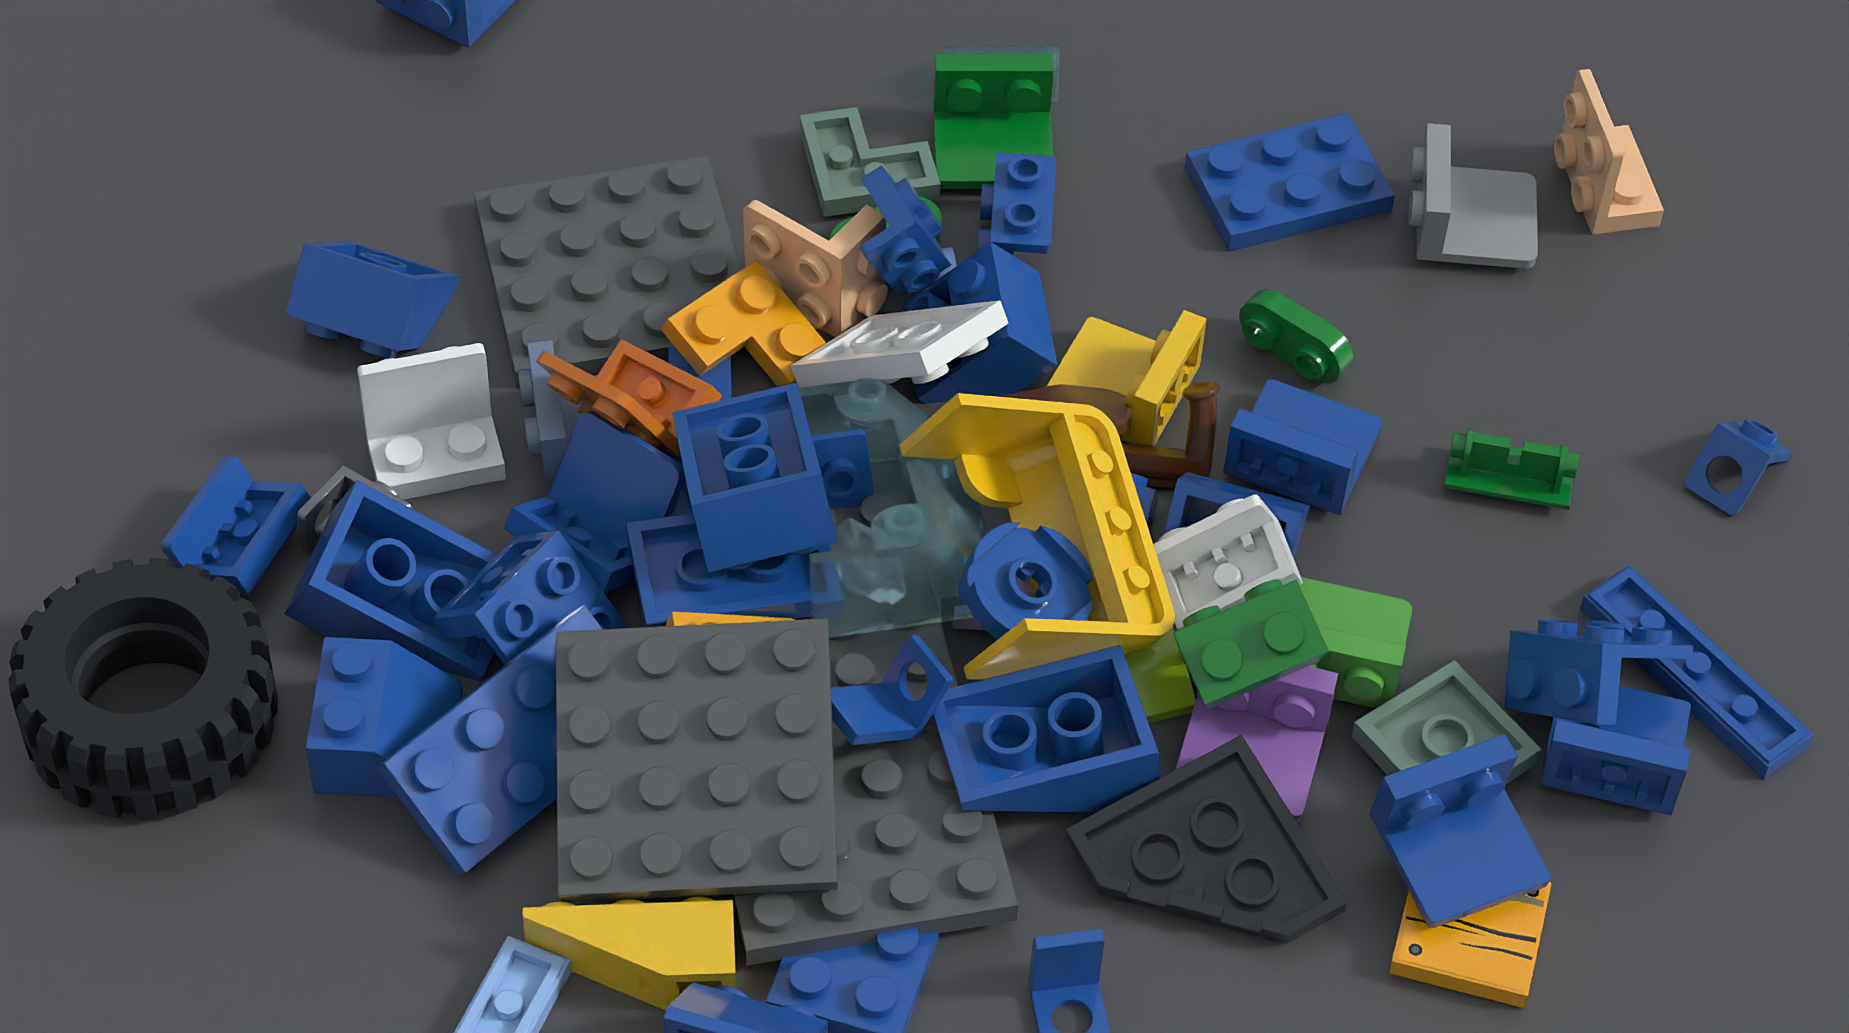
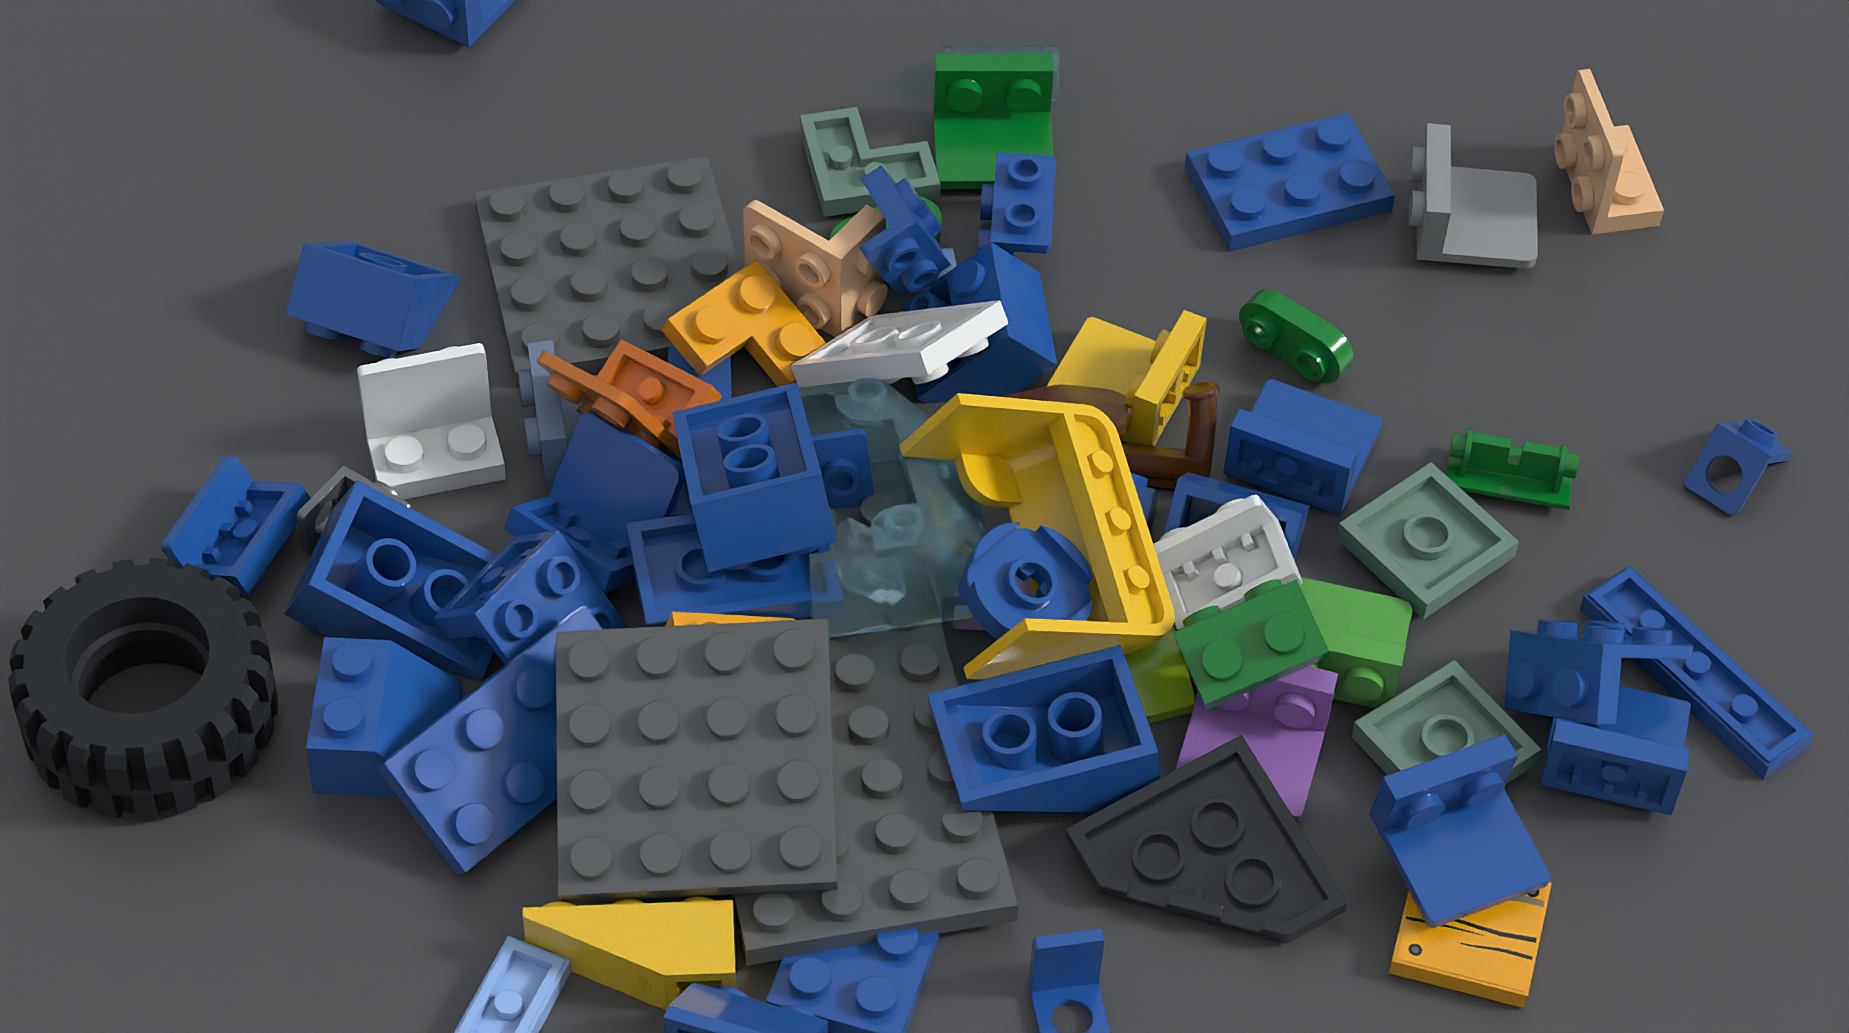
blue bracket [831,635,953,745] -> none
none -> sand green plate [1336,462,1519,620]

